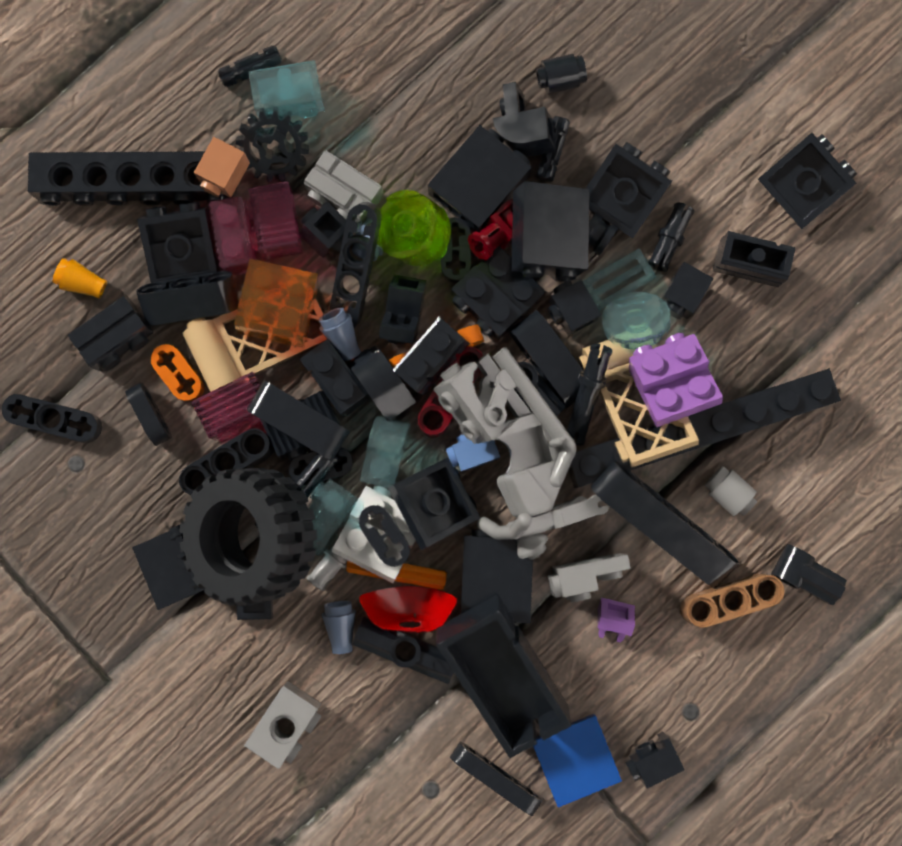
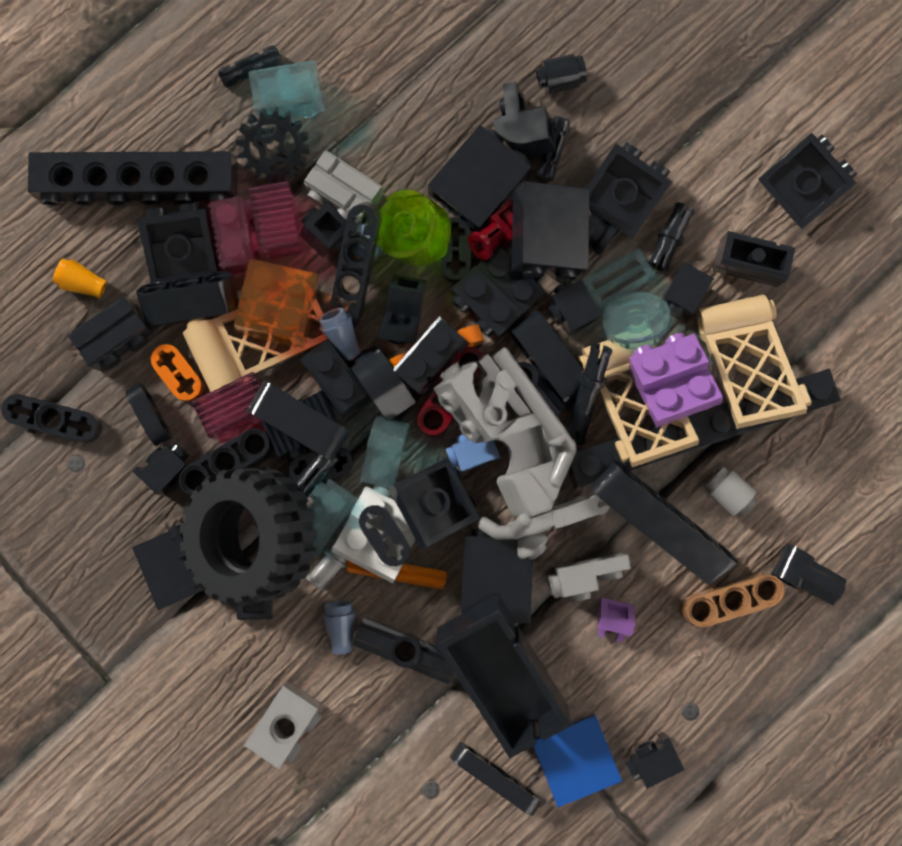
nougat brick [194,137,250,198] -> none
red piece [359,586,457,632] -> none
none -> black brick [132,442,190,496]
none -> tan piece [696,295,811,429]

